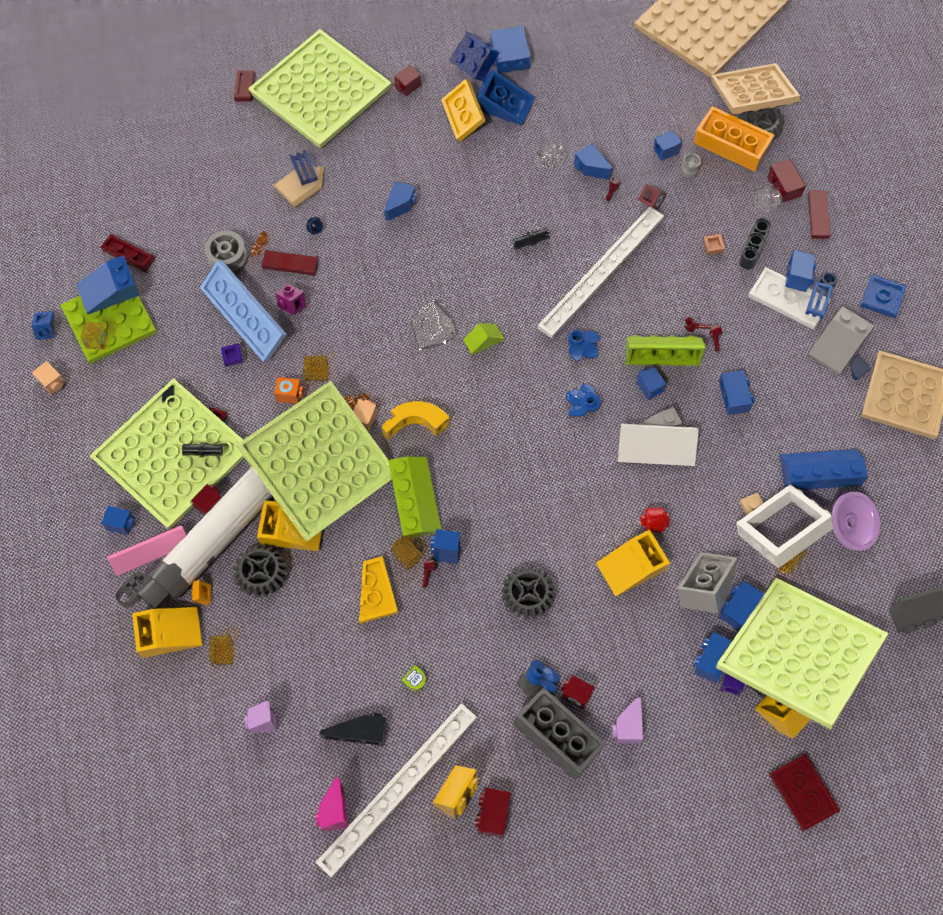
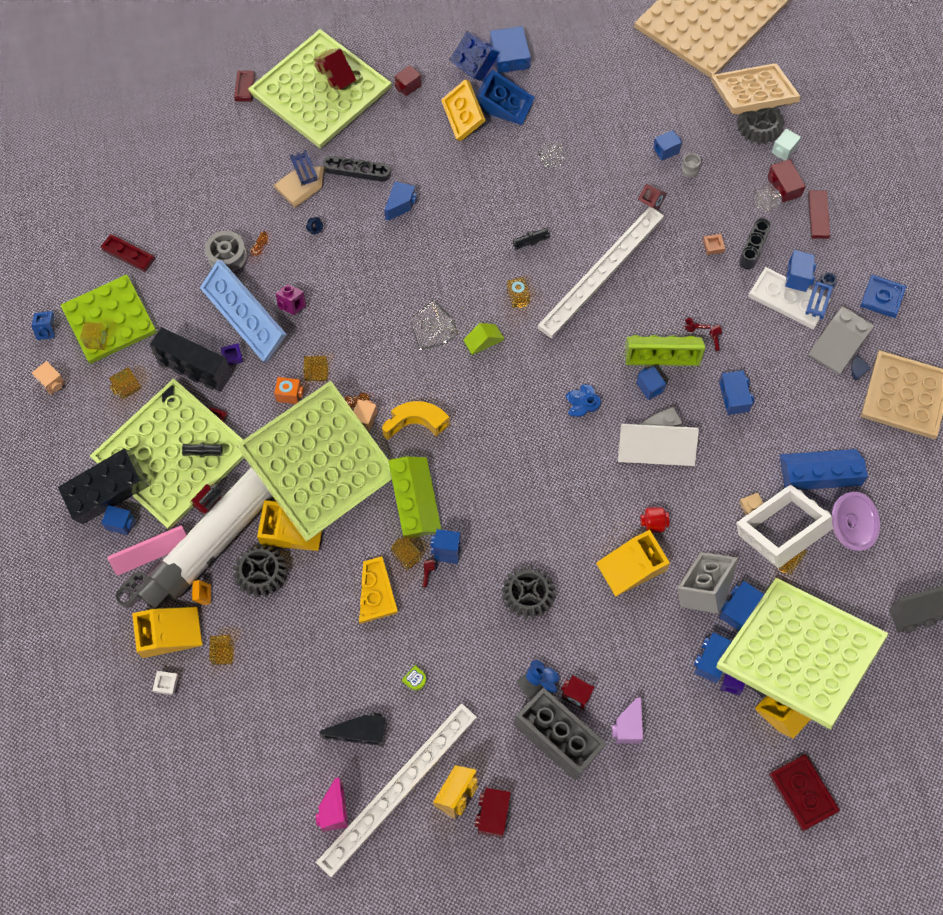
blue slope [76,255,140,315] -> none
lavender slope [245,701,277,734] -> none
dark red tile [262,250,318,276] -> none
blue plate [568,329,601,361] -> none
slope [574,144,612,179] -> none
dark red hand [605,176,621,201] -> none
light orange slope [693,106,774,172] -> none
none -> black brick [58,448,149,524]
none -> clear yellow brick [109,367,142,400]
none -> black brick [149,327,232,392]
none -> white plate [152,671,179,696]
none -> black pin [199,484,224,510]
none -> dark red brick [314,48,357,90]
none -> black beam [323,156,390,182]
none -> clear yellow brick [506,277,530,308]
none -> light aqua brick [772,128,801,160]

